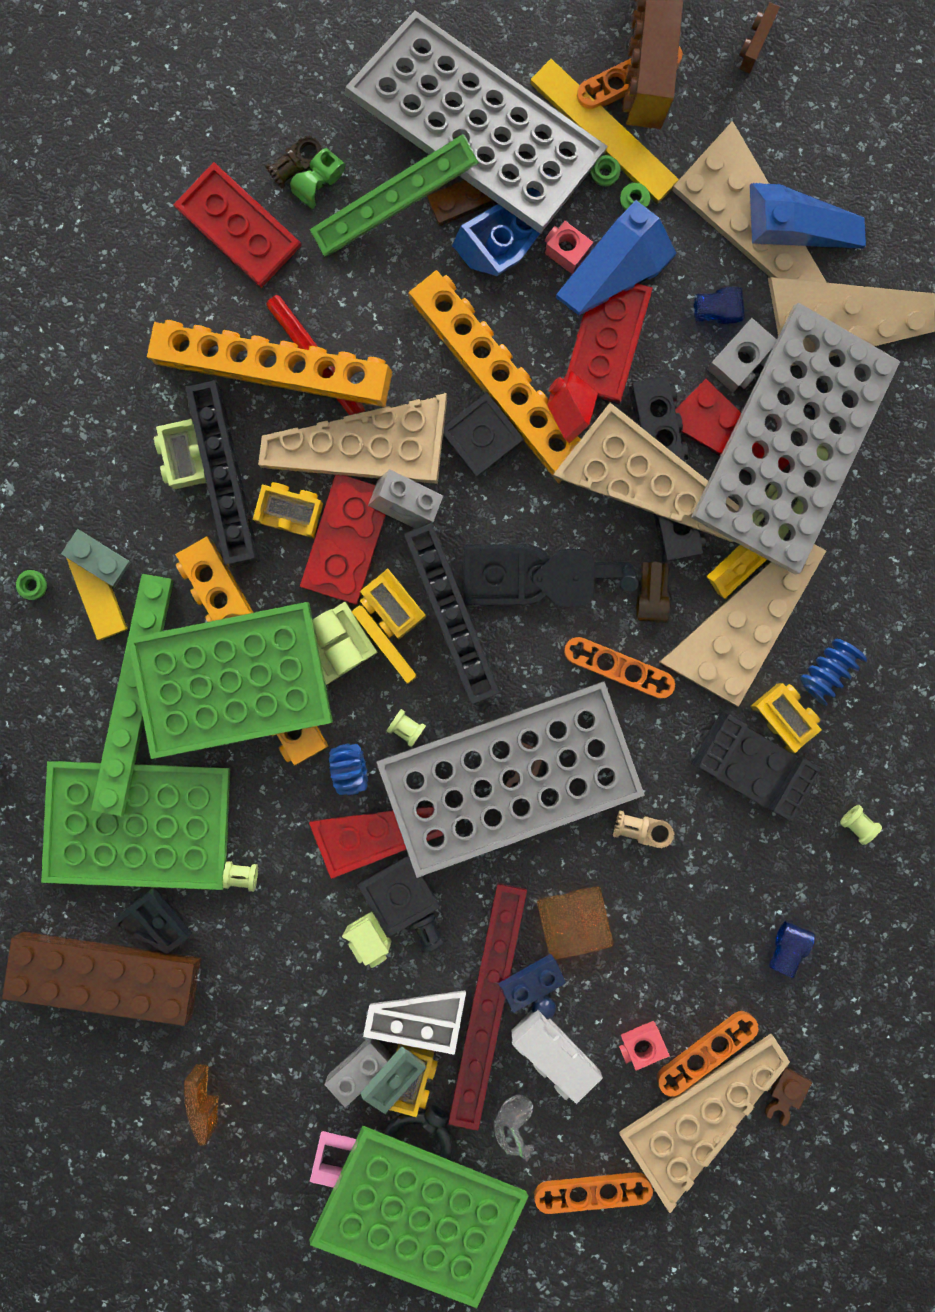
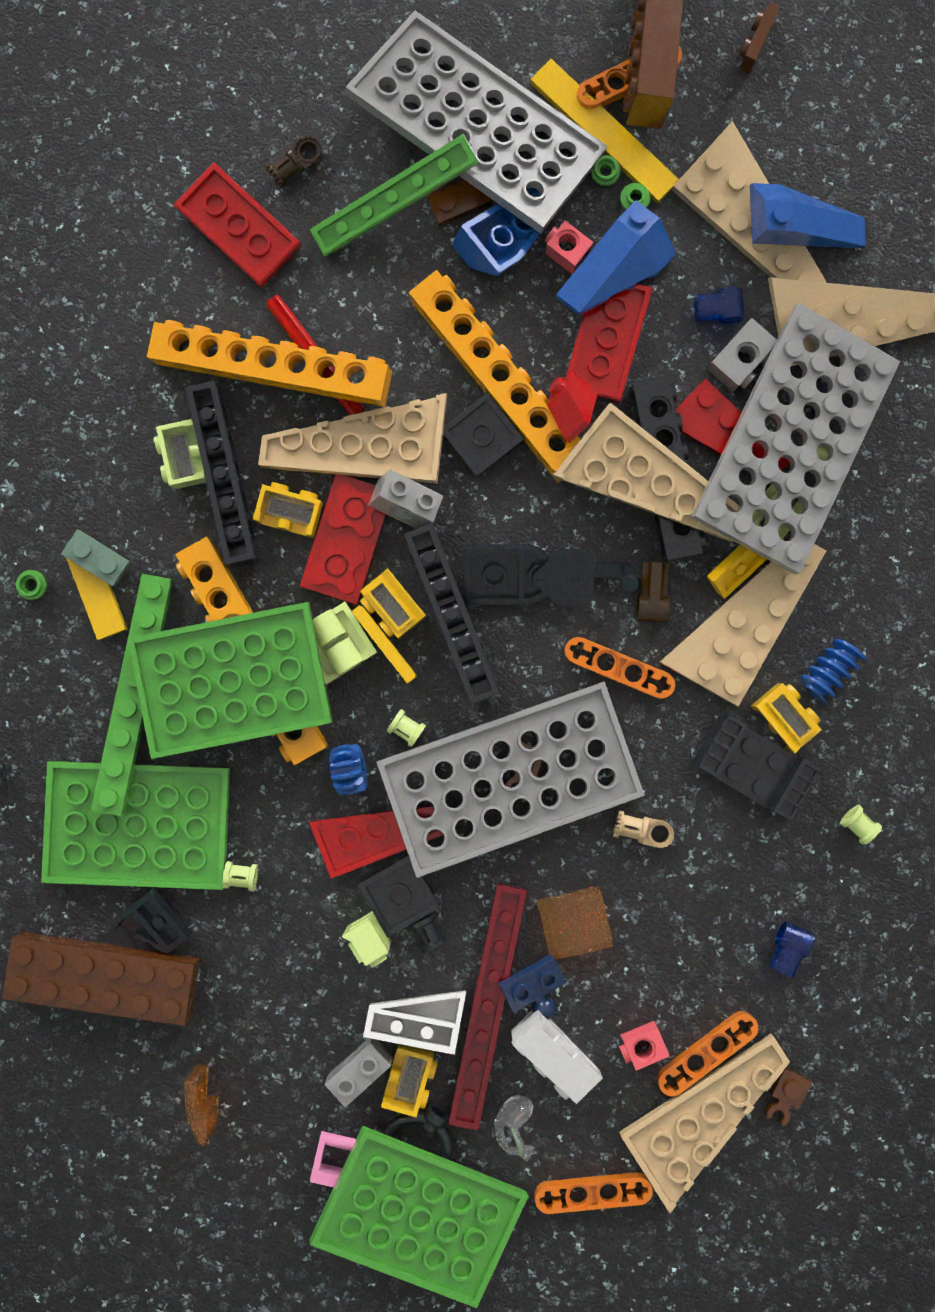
bright green leg [290,148,346,209] -> none
sand green plate [360,1046,426,1114] -> none

